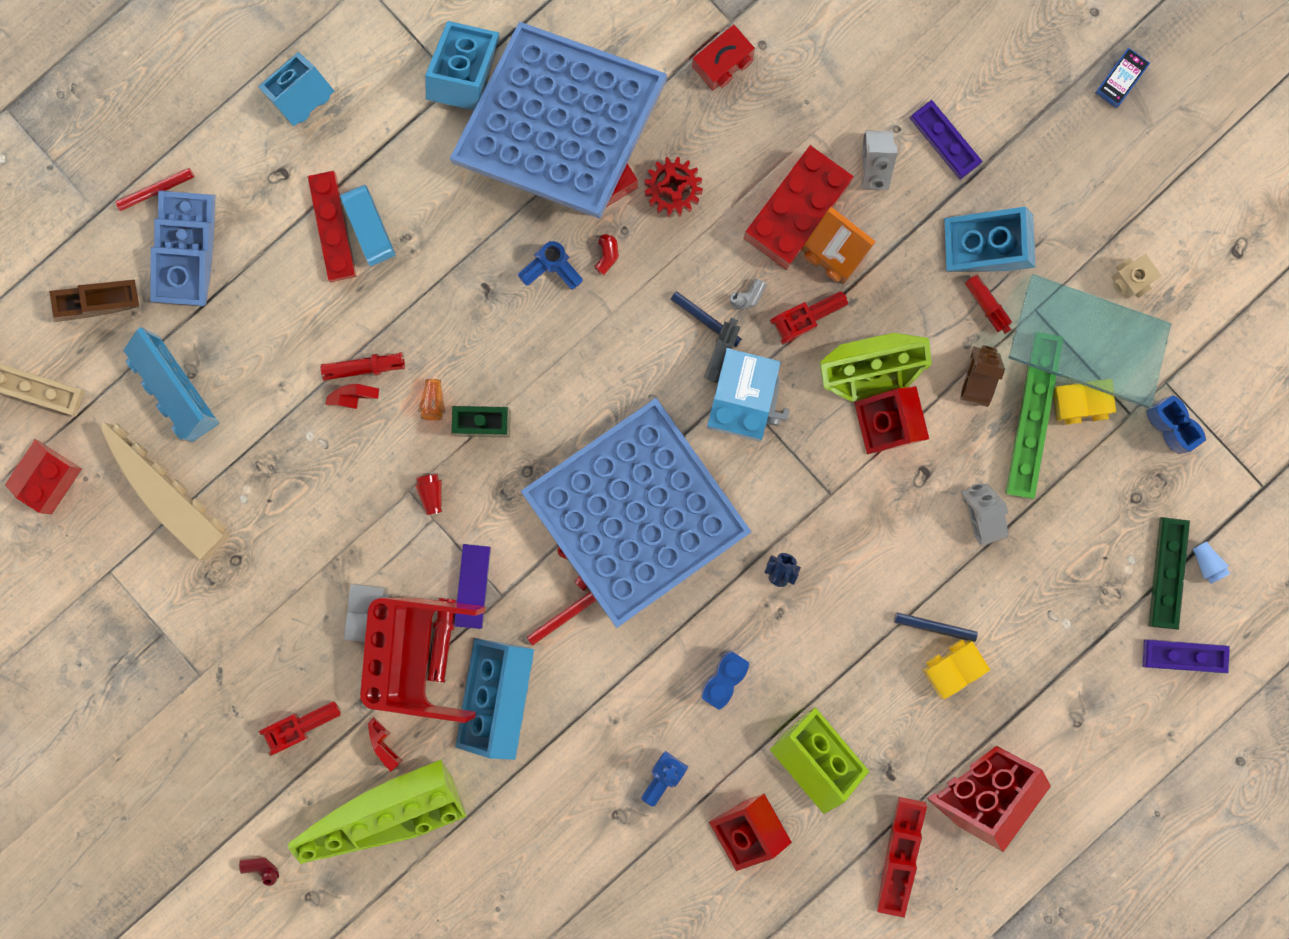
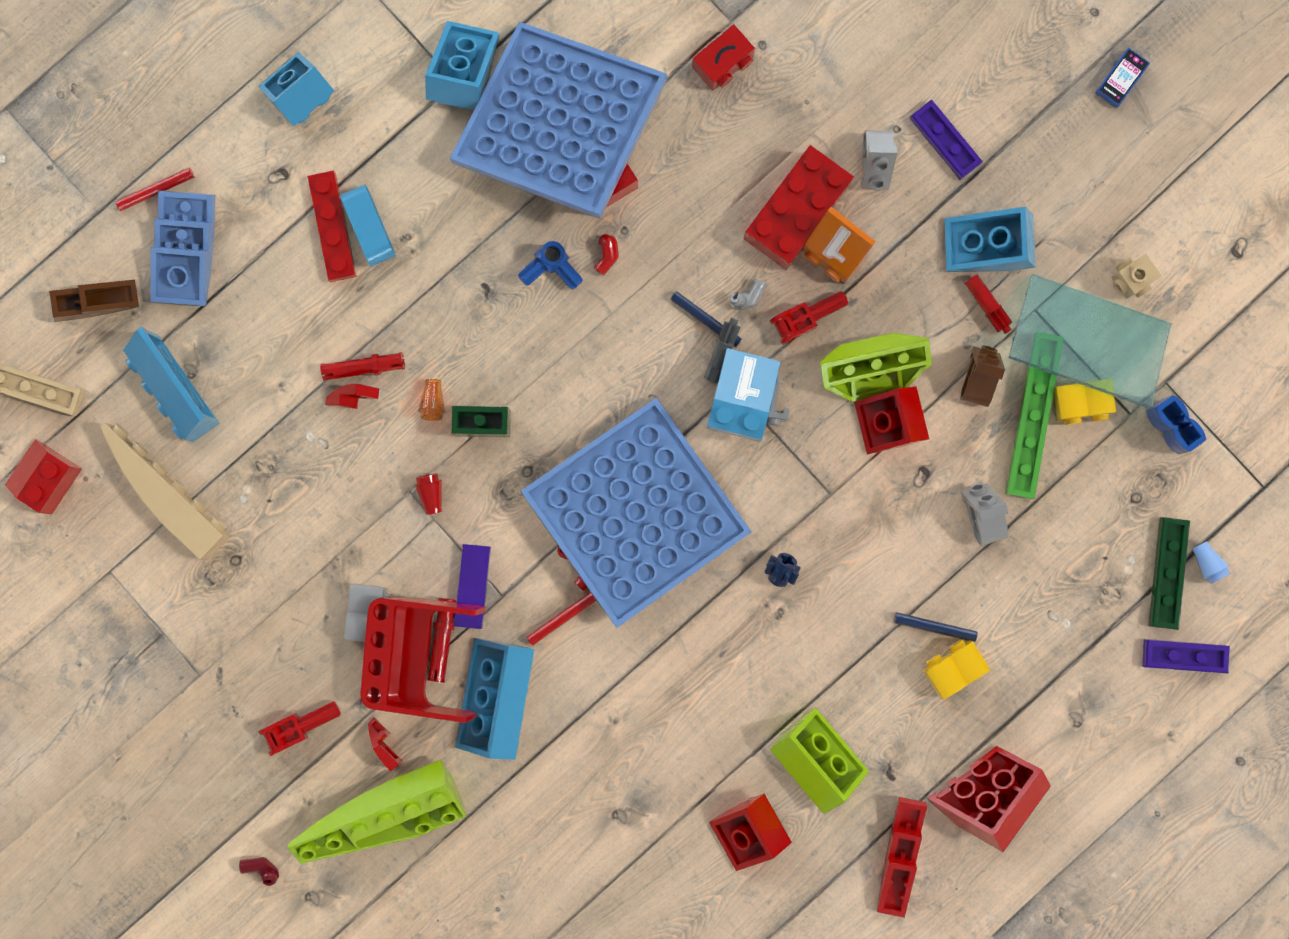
blue axle [641,751,688,807] -> none
red gear [644,157,703,217] -> none
blue brick [701,650,749,710] -> none

